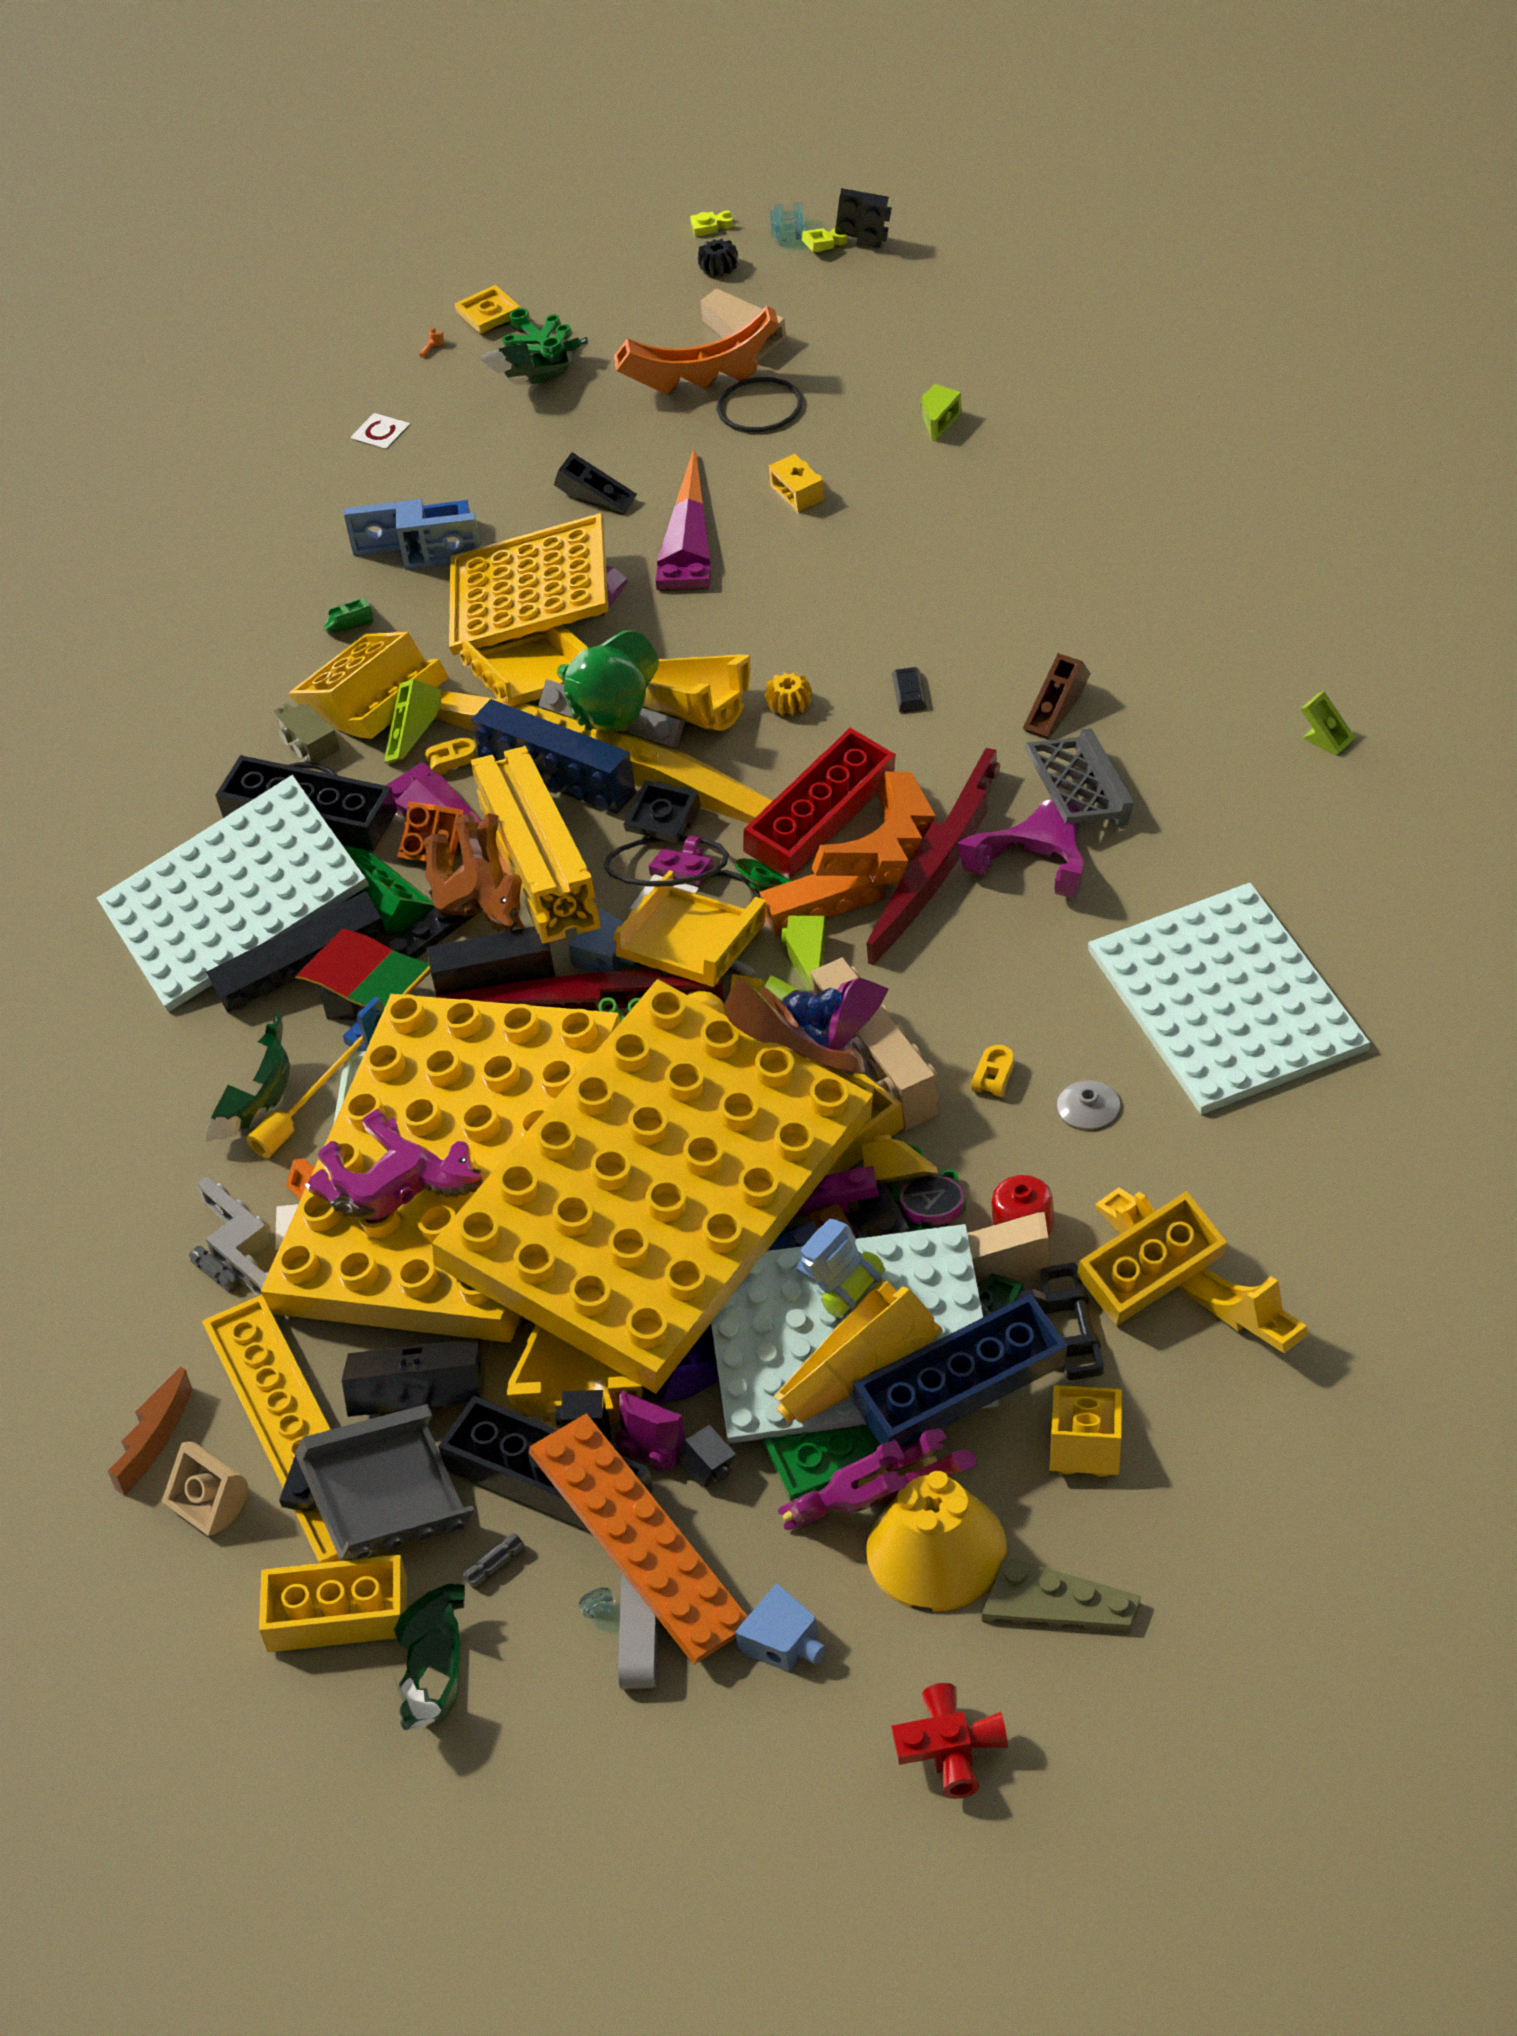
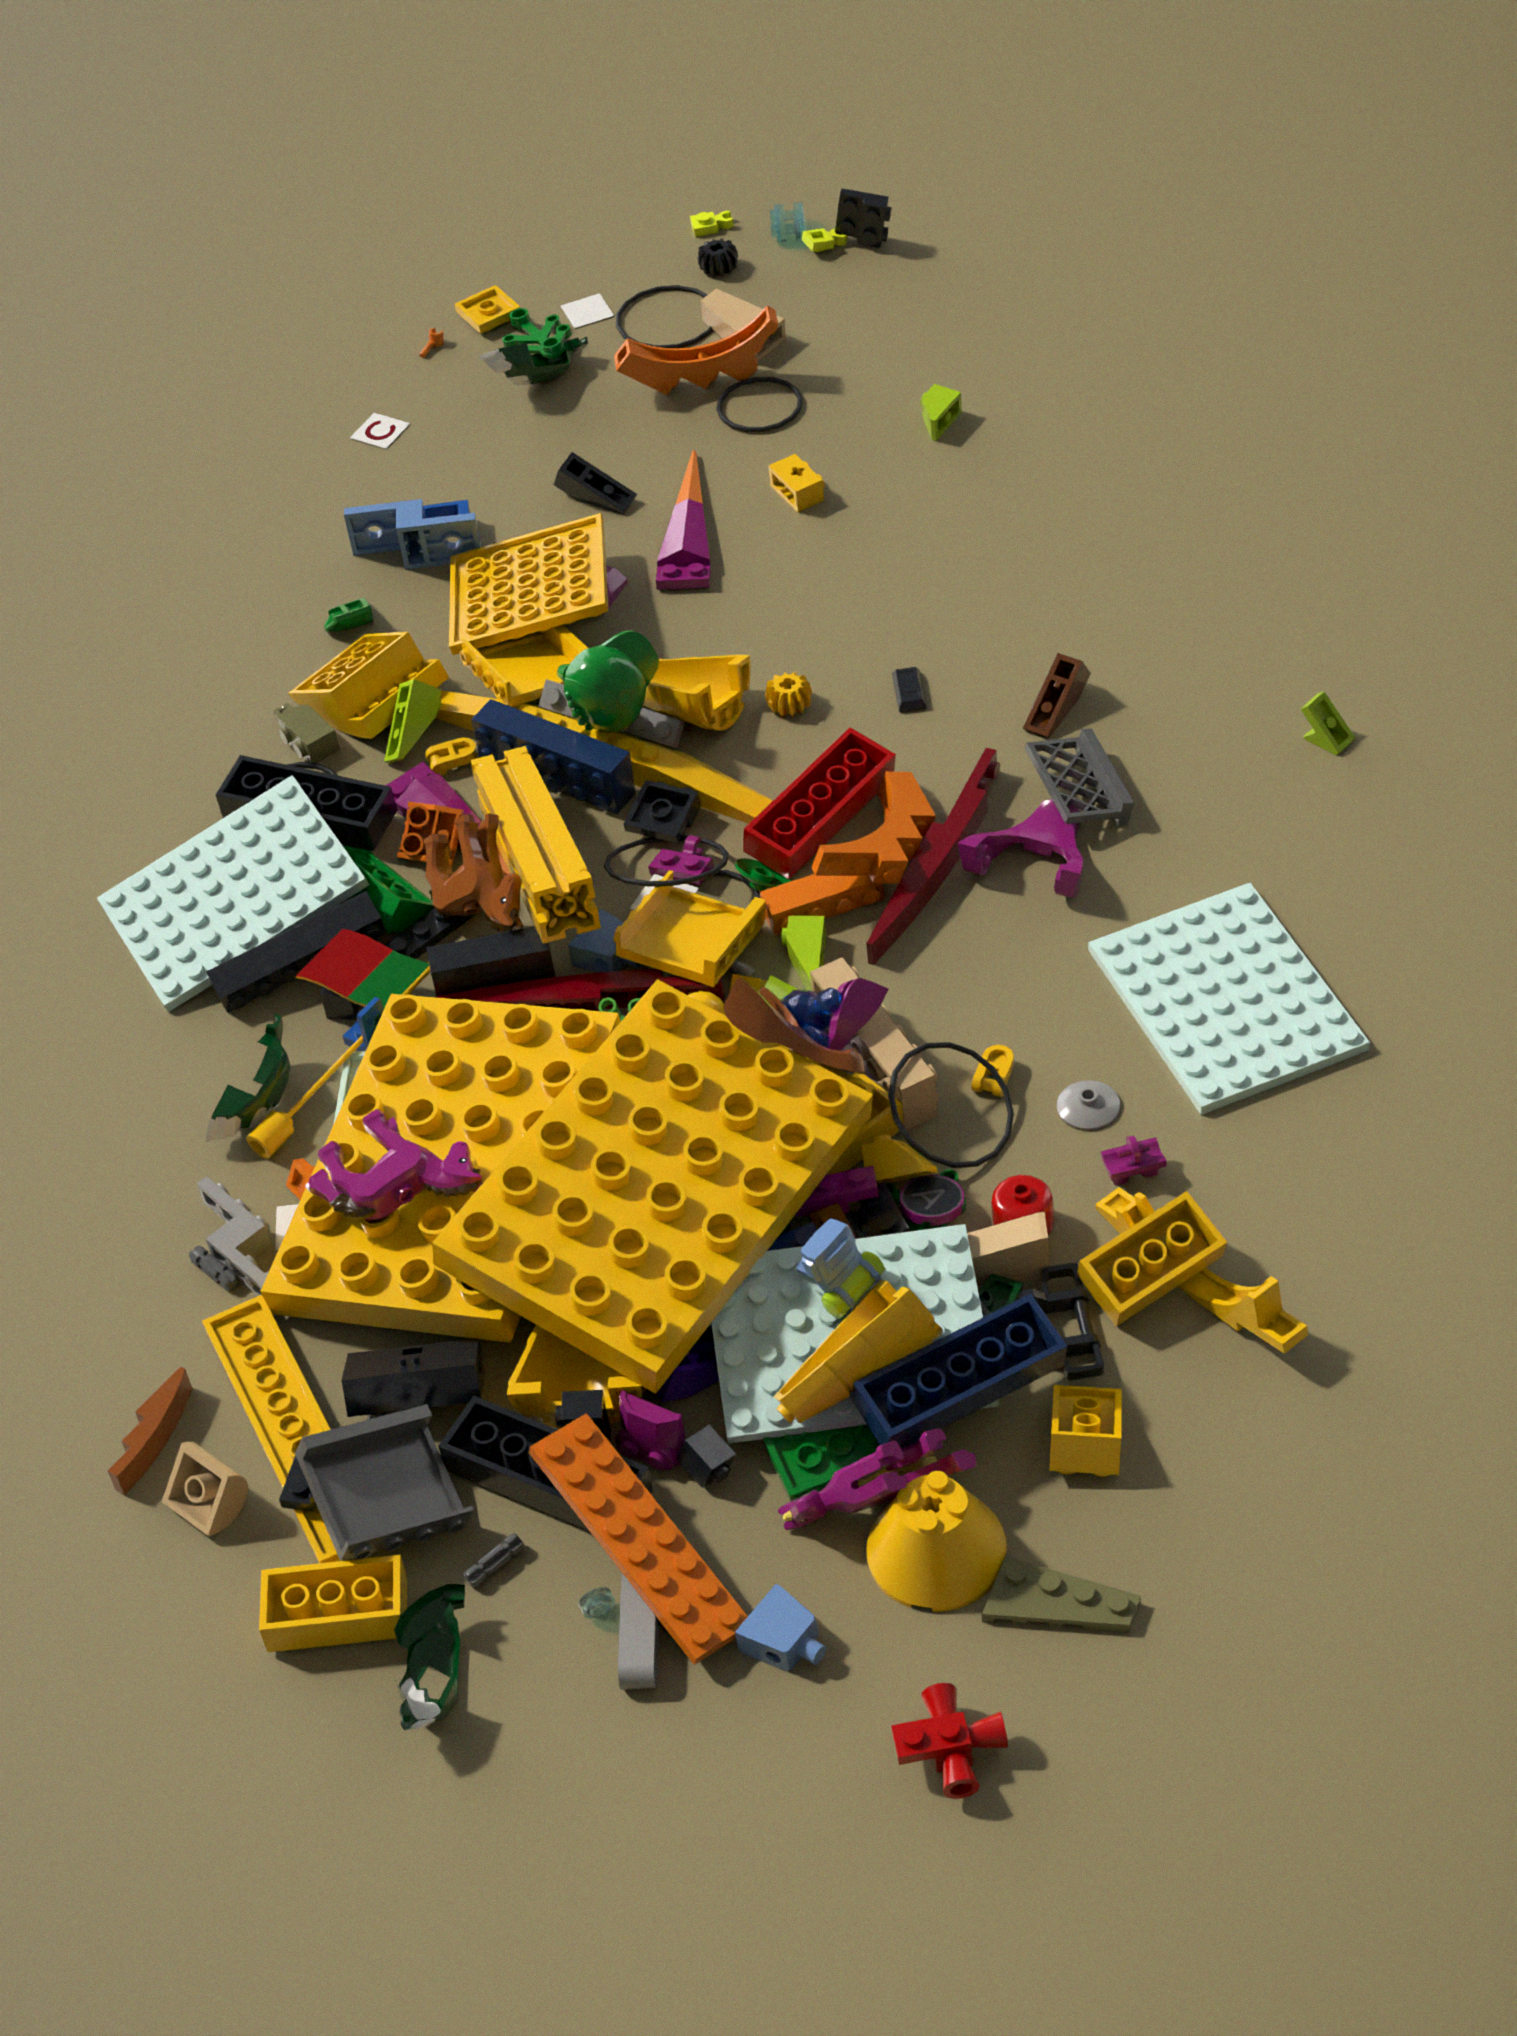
none -> white sticker [561,293,614,328]
none -> black piece [616,285,713,348]
none -> black piece [888,1042,1014,1168]
none -> magenta hips [1101,1135,1167,1186]

